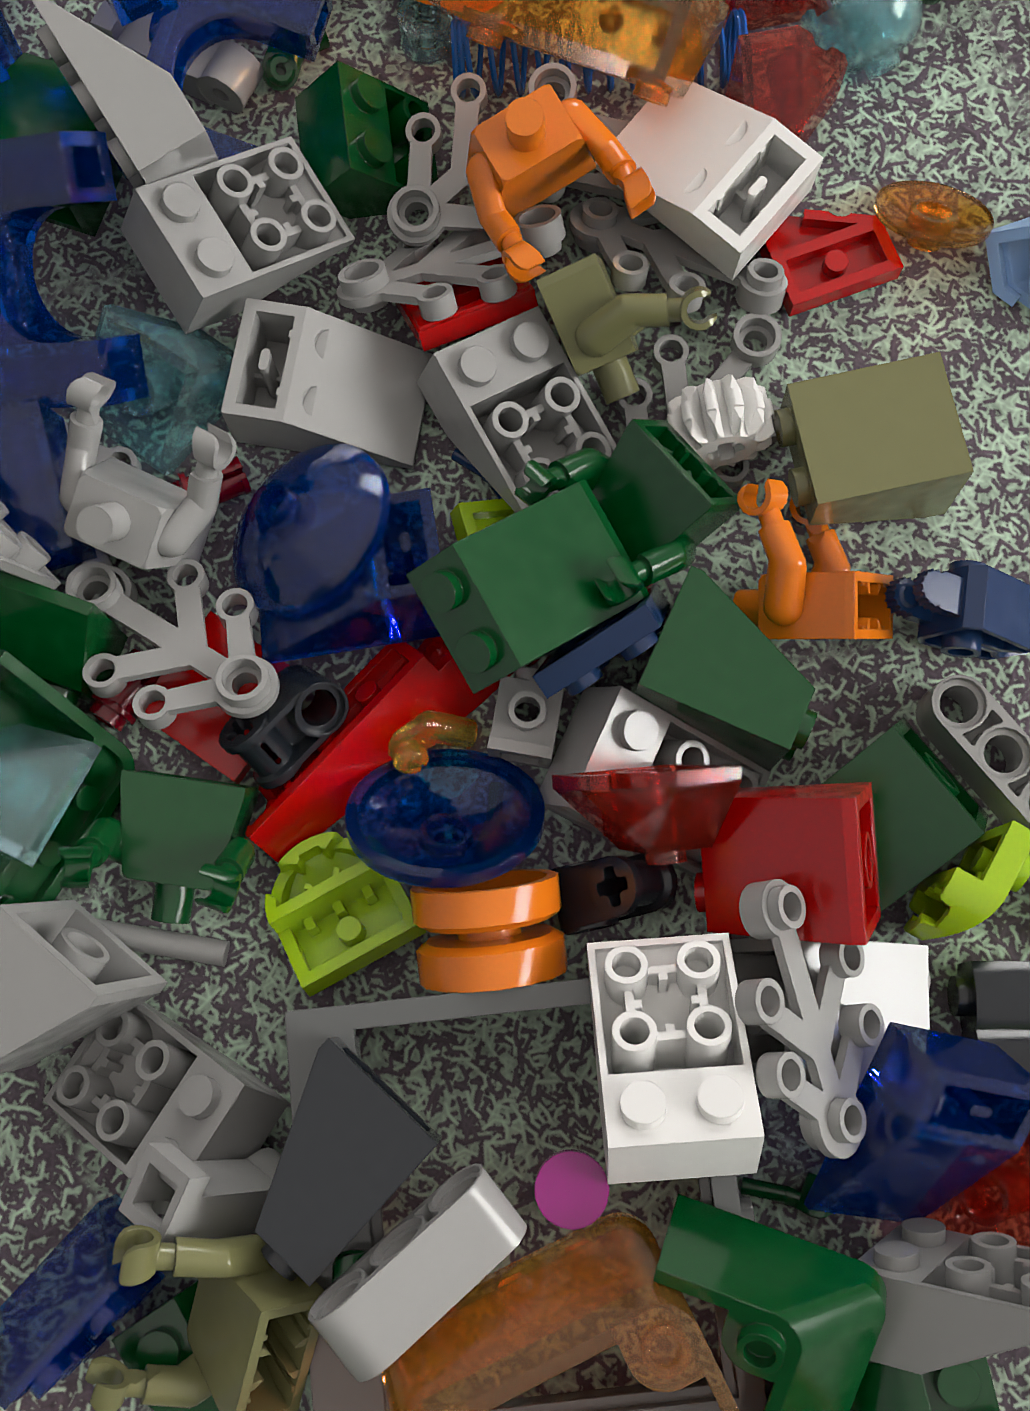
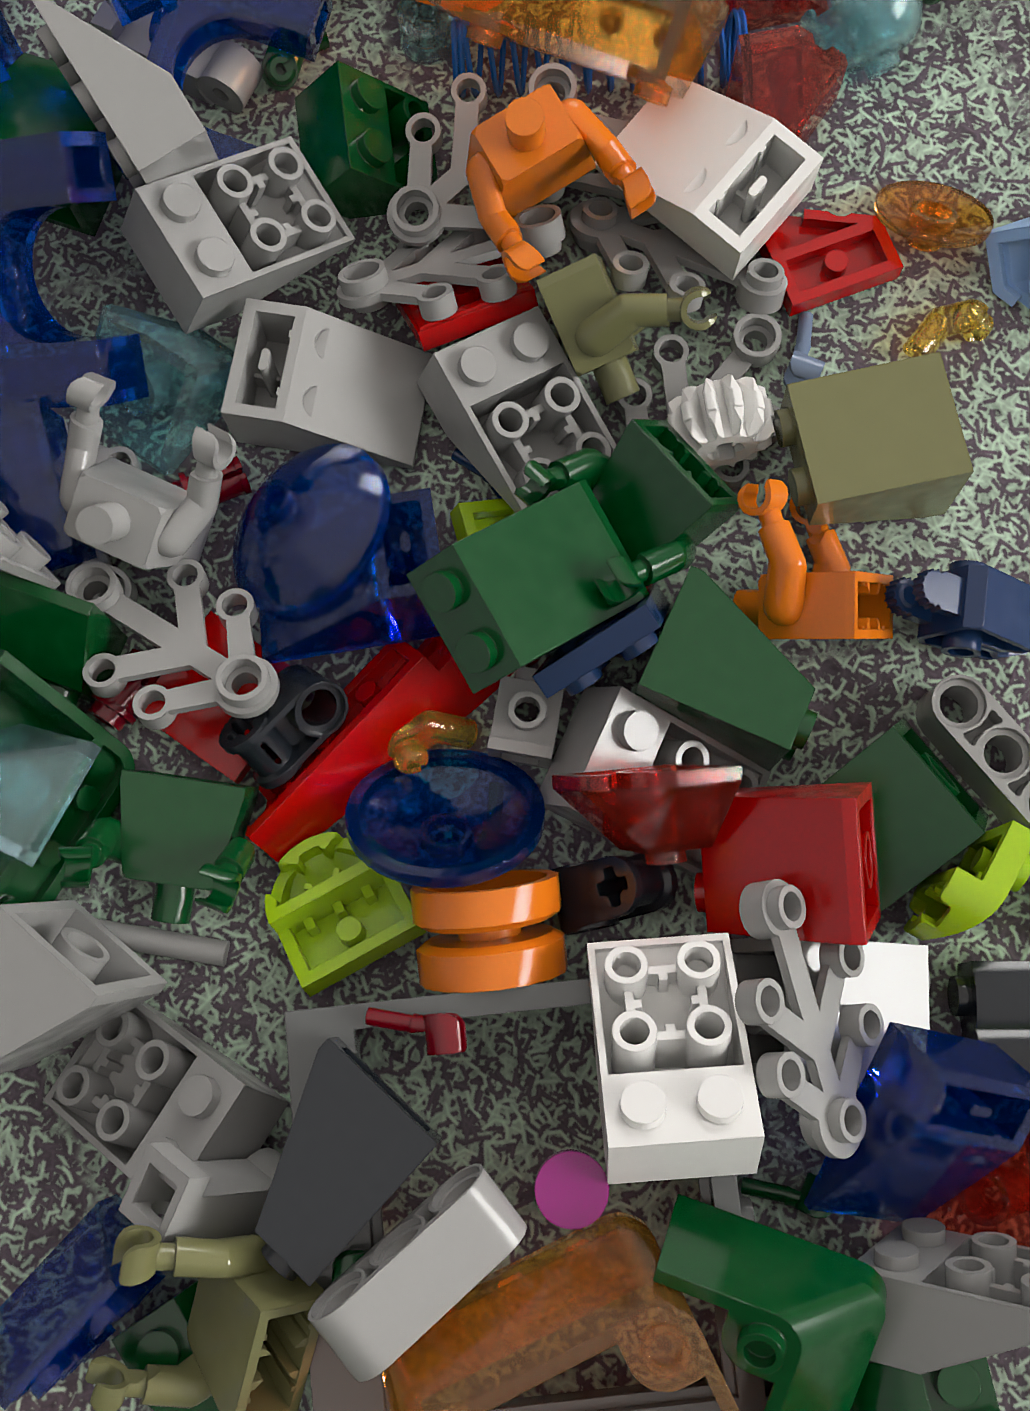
none -> dark red hand [365,1007,467,1056]
none -> sand blue hand [783,311,826,386]
none -> clear yellow arm [903,298,994,358]

